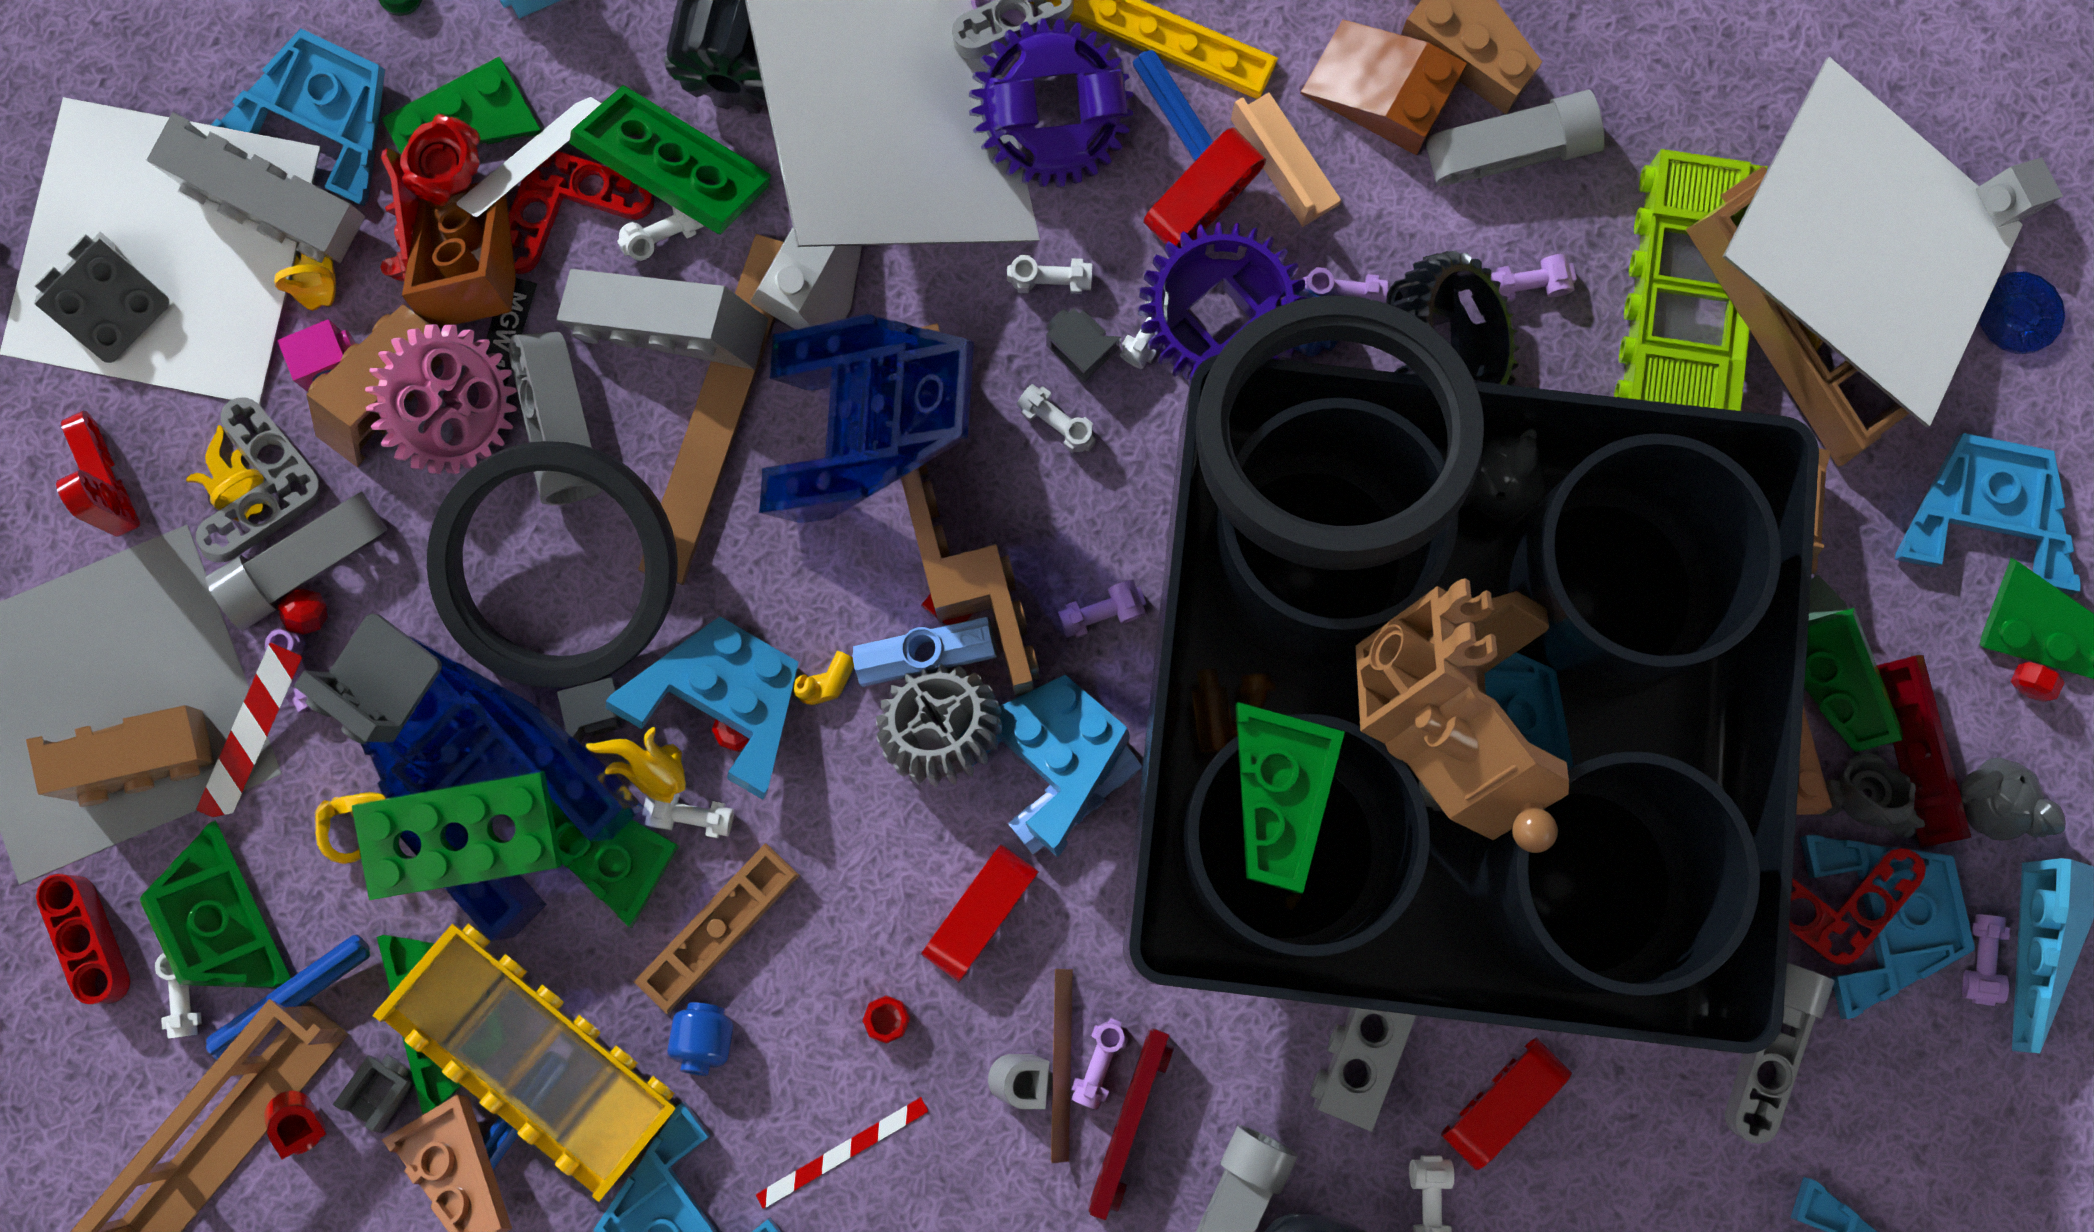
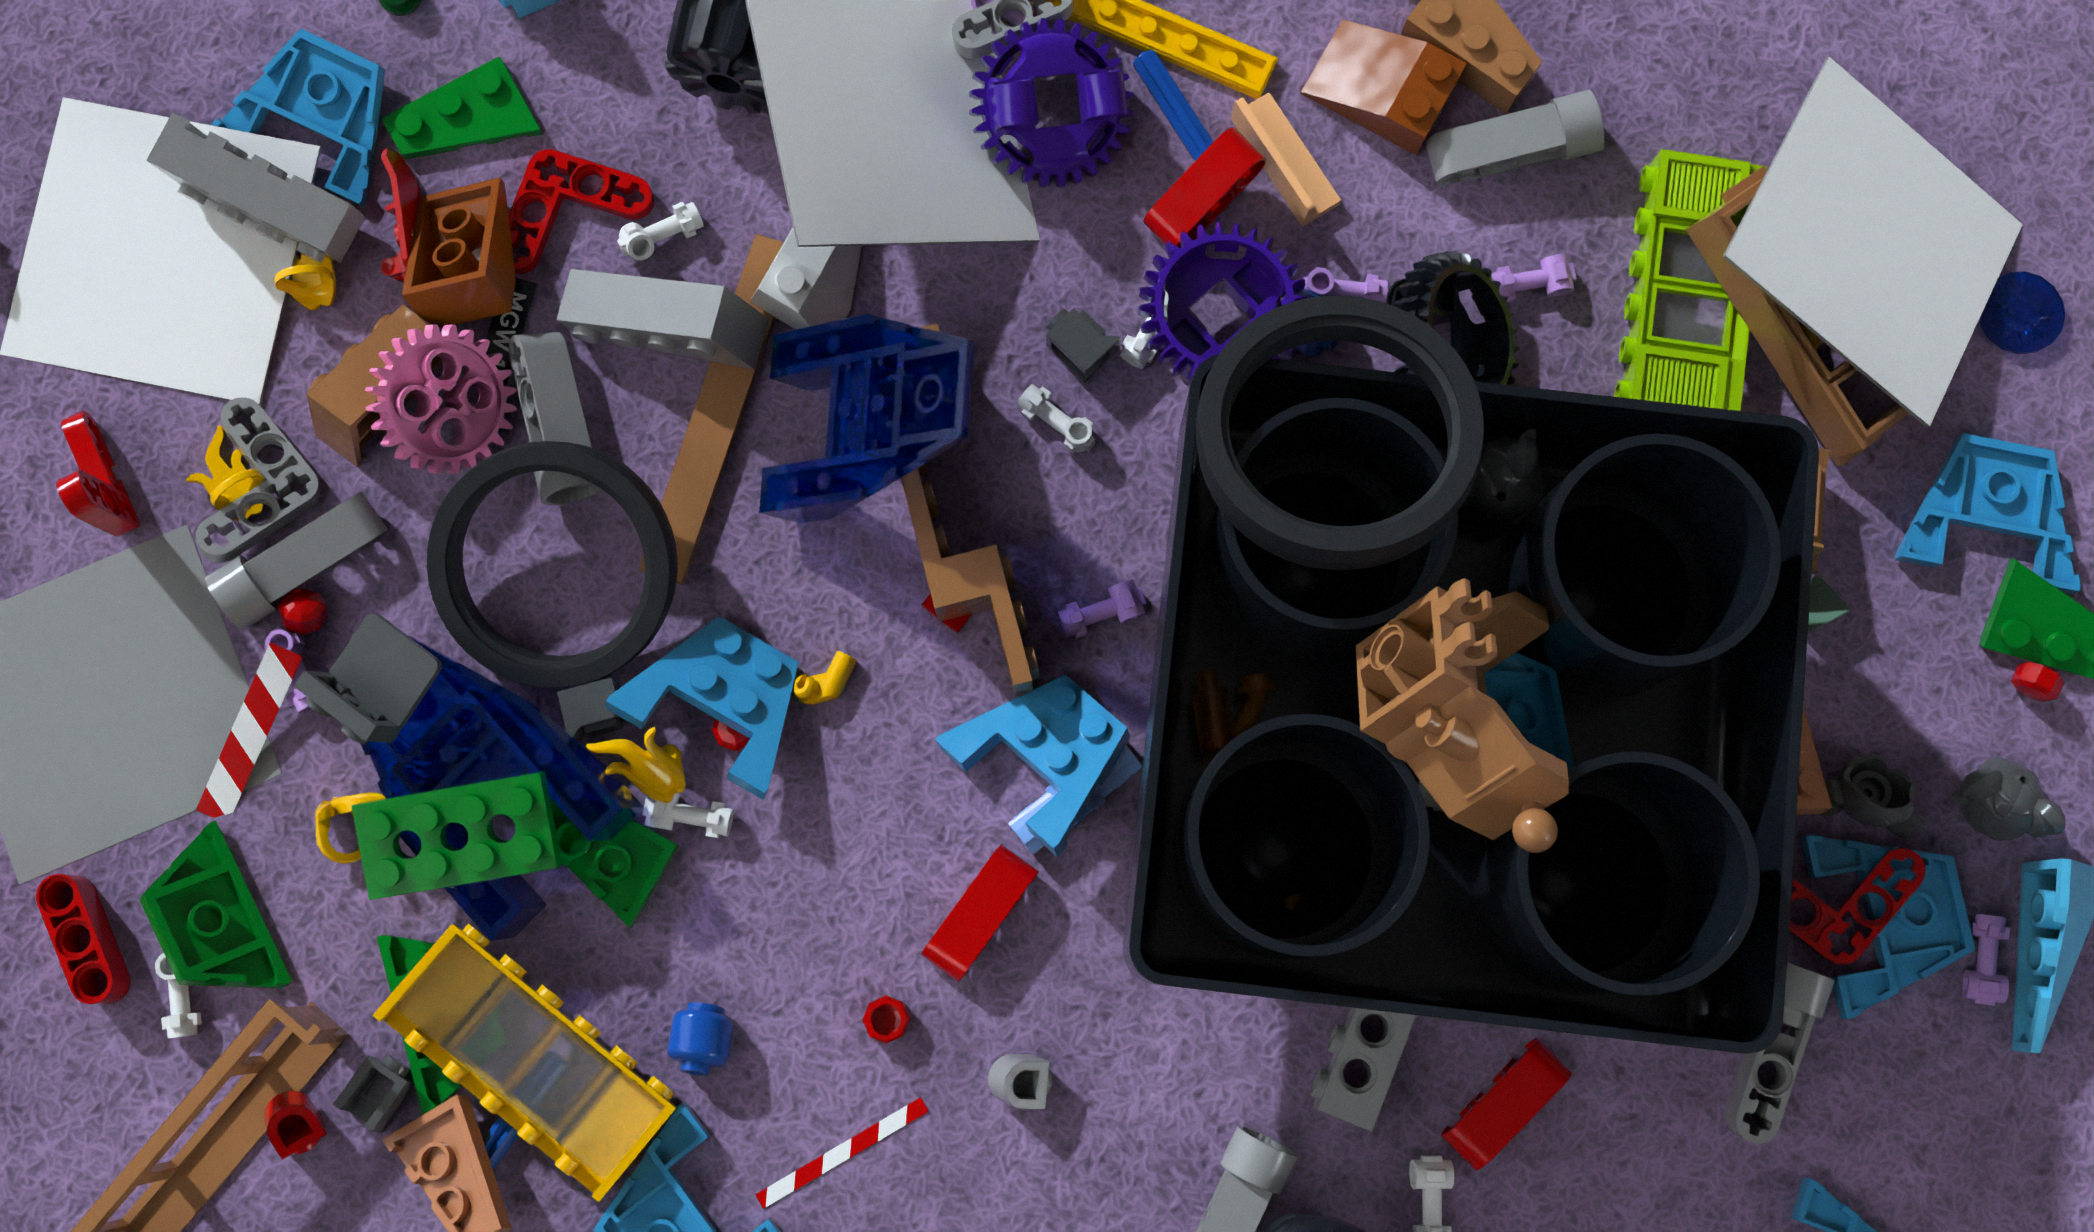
medium nougat wedge [26,705,215,807] -> none
dark grey bracket [34,232,169,363] -> none
blue axle [206,935,370,1060] -> none
dark pink brick [277,319,355,391] -> none
red hair [400,114,480,206] -> none
white sticker [457,97,601,217] -> none
green plate [569,85,771,235] -> none
medium nougat plate [634,843,801,1015] -> none
light blue piece [852,617,997,687] -> none
light grey gear [876,663,1002,788] -> none
white bar [1007,255,1092,294] -> none
medium nougat sticker [1051,969,1073,1163] -> none
lavender bar [1071,1018,1129,1110] -> none
dark red plate [1088,1028,1174,1221] -> none
green wing [1236,702,1345,894] -> none
green wing [1804,608,1903,752] -> none
dark red plate [1877,655,1972,848] -> none
light grey brick [1976,157,2063,228] -> none

